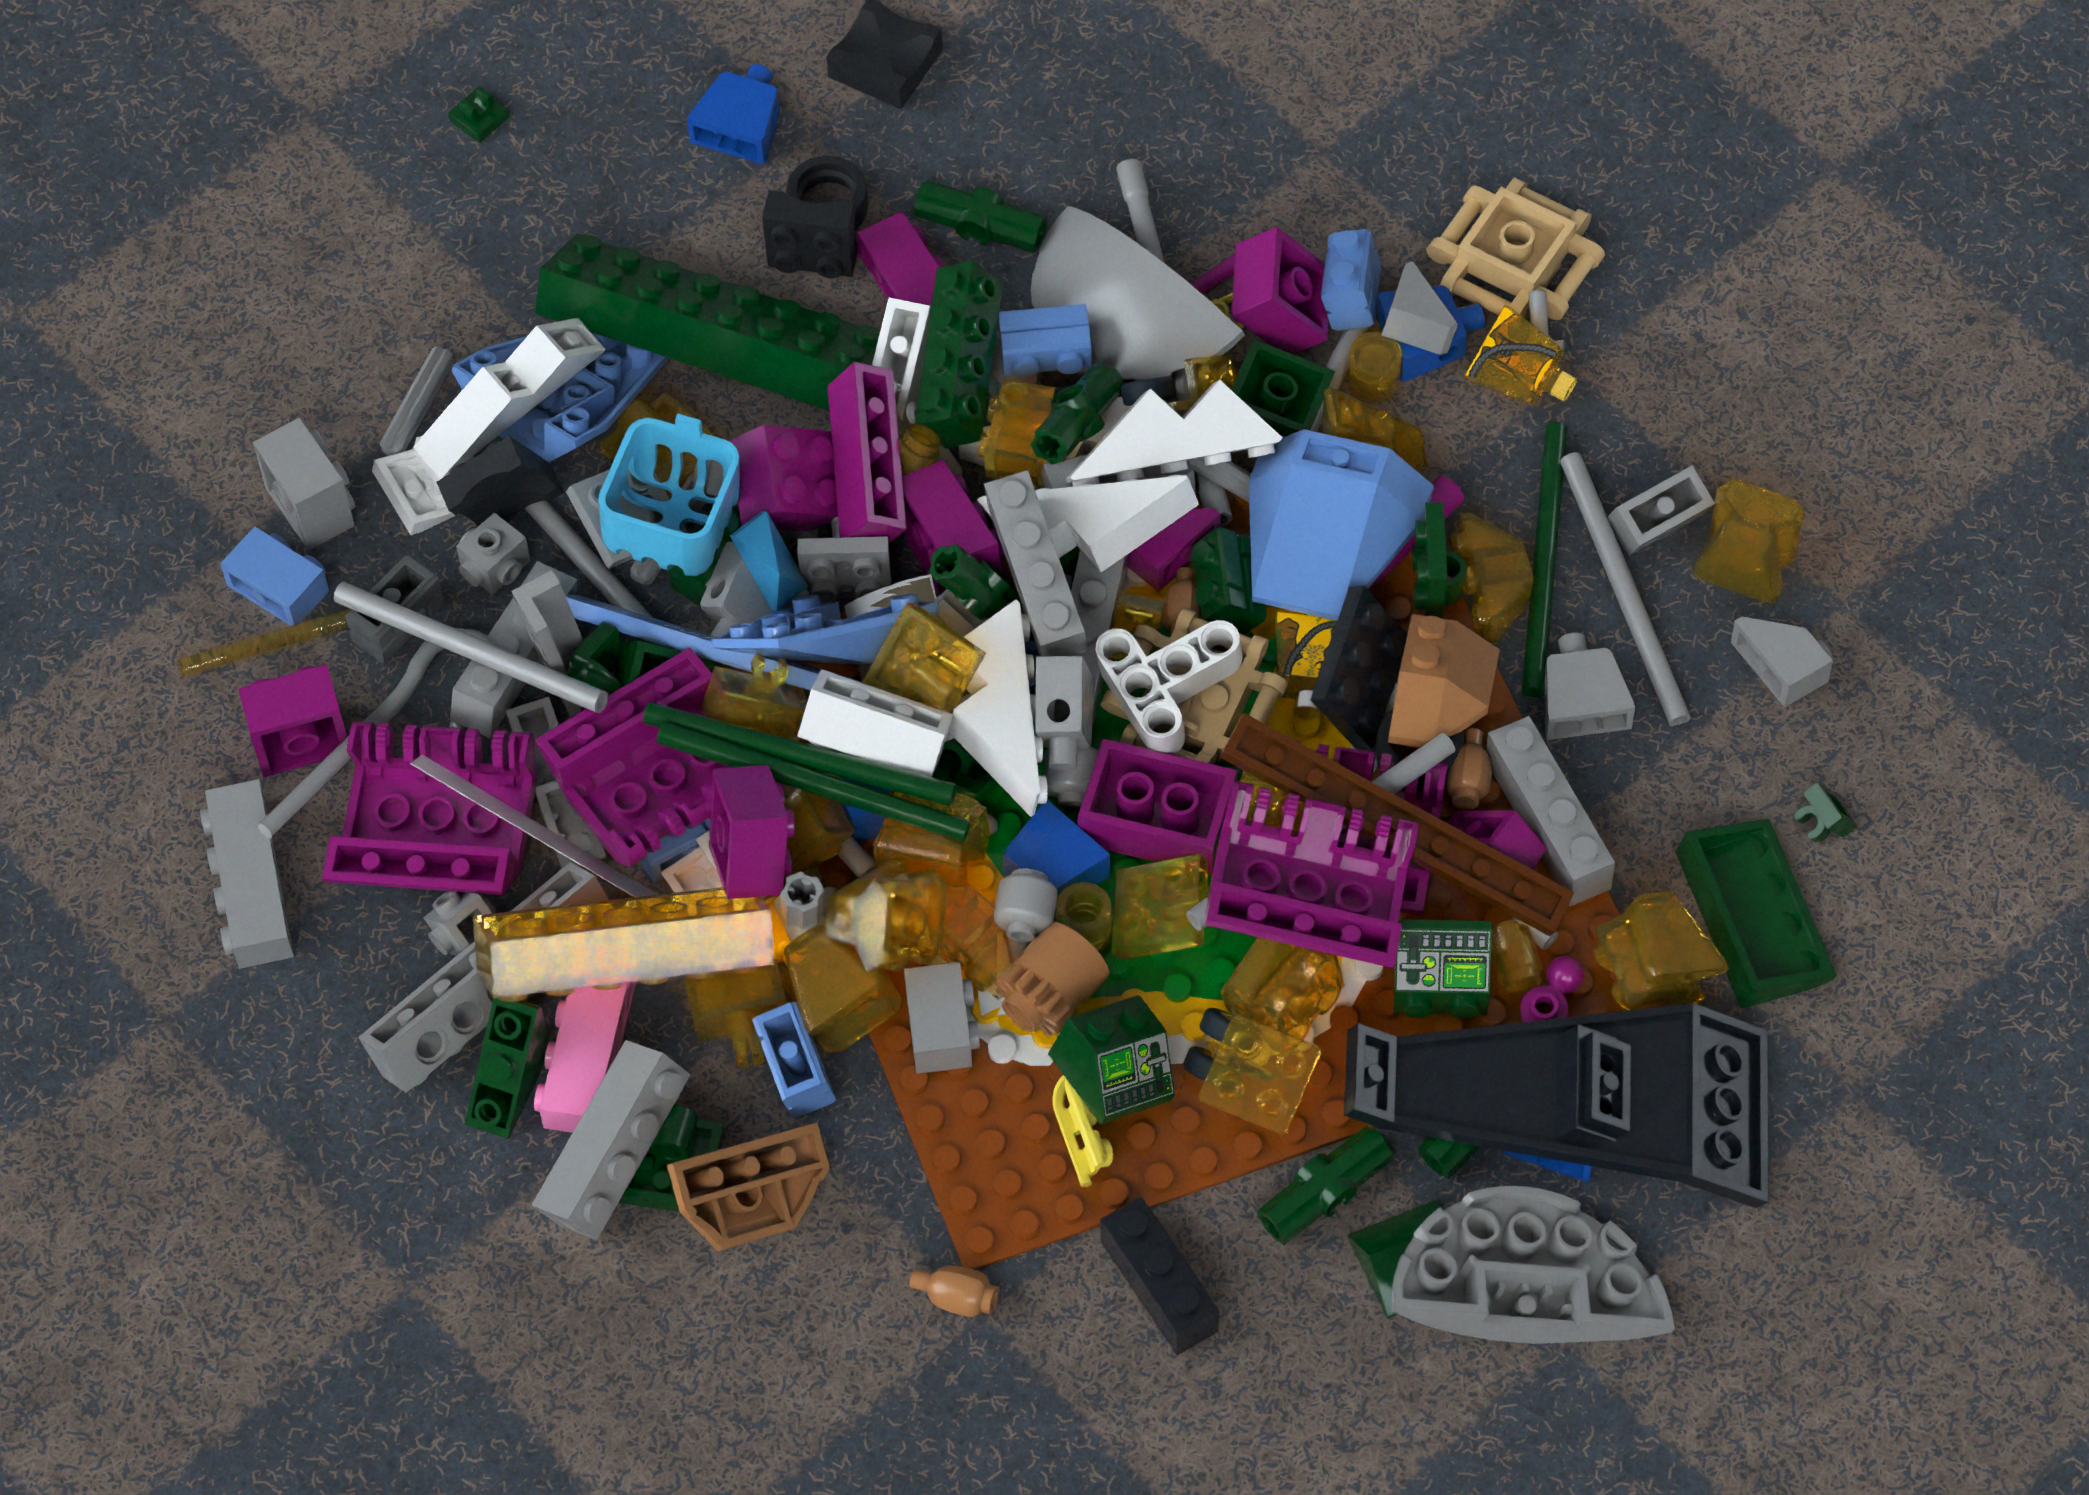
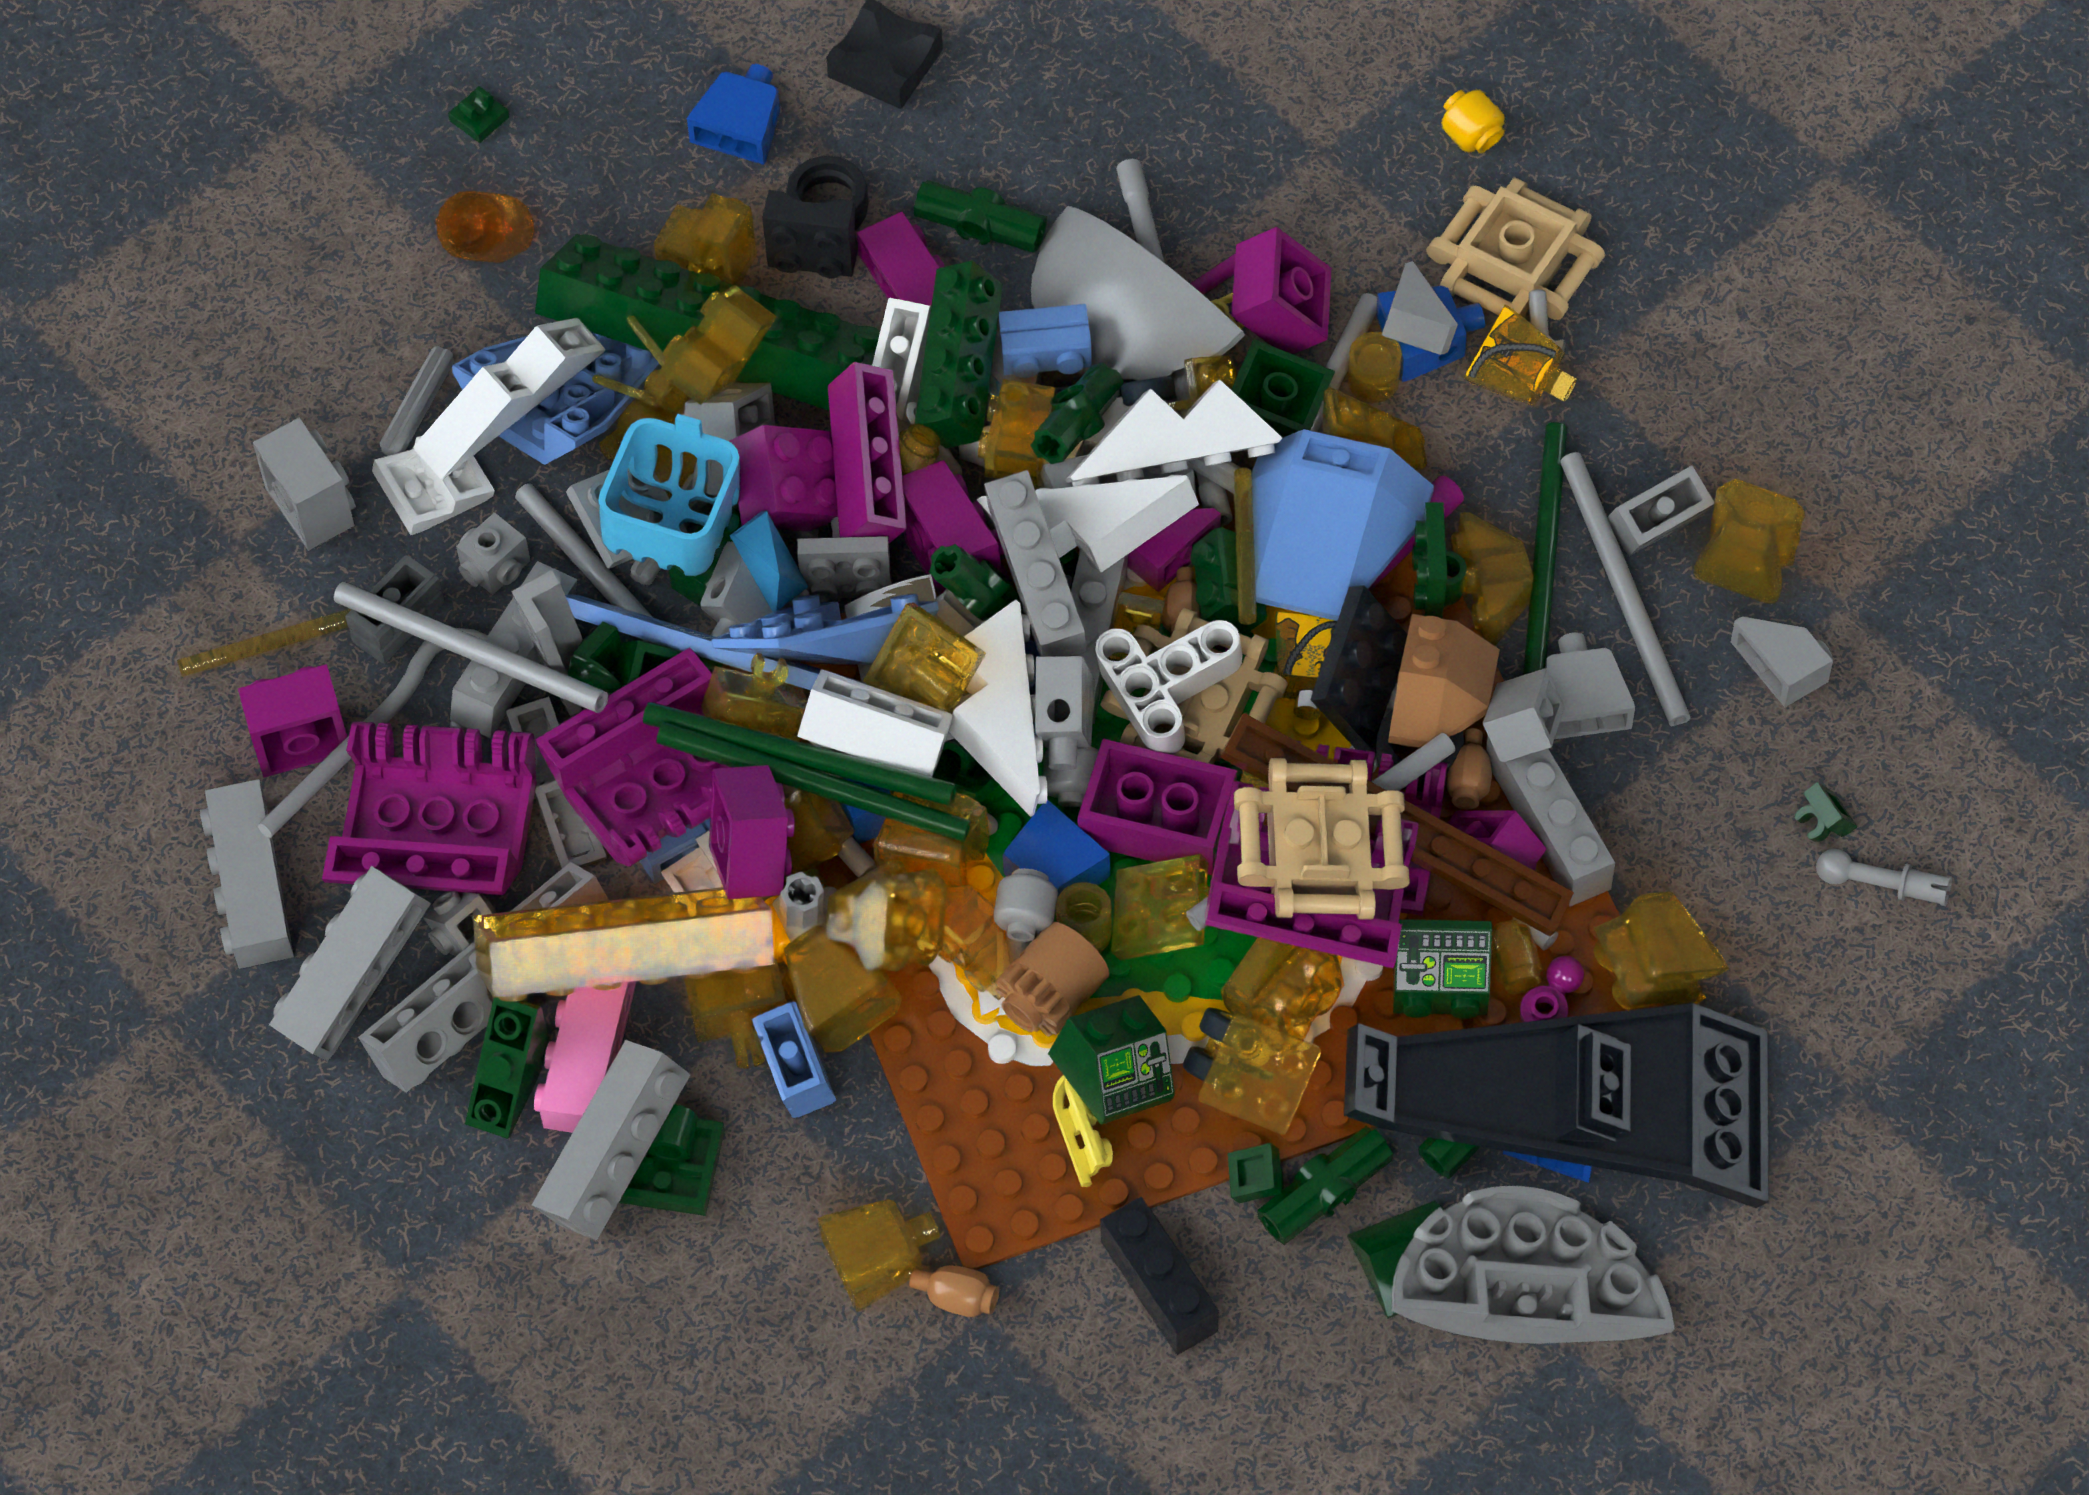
medium blue brick [220,526,329,629] -> none
white sticker [410,754,680,919] -> none
black brick [436,436,564,526] -> none
medium nougat wedge [667,1123,830,1251] -> none
light grey brick [904,962,980,1074] -> none
medium blue brick [1321,229,1381,331] -> none
dark green slope [1675,819,1836,1009] -> none
none -> light grey brick [269,866,431,1061]
none -> clear orange piece [435,191,535,263]
none -> clear yellow plant [592,316,690,412]
none -> clear yellow brick [654,193,757,286]
none -> clear yellow brick [658,285,776,405]
none -> light grey brick [683,383,775,441]
none -> clear yellow torso [817,1199,940,1312]
none -> dark green tile [1228,1143,1284,1204]
none -> clear yellow bar [1234,468,1257,624]
none -> tan brick [1234,758,1409,919]
none -> yellow head [1442,89,1505,154]
none -> light grey panel [1483,668,1565,762]
none -> light grey pin [1816,849,1952,906]

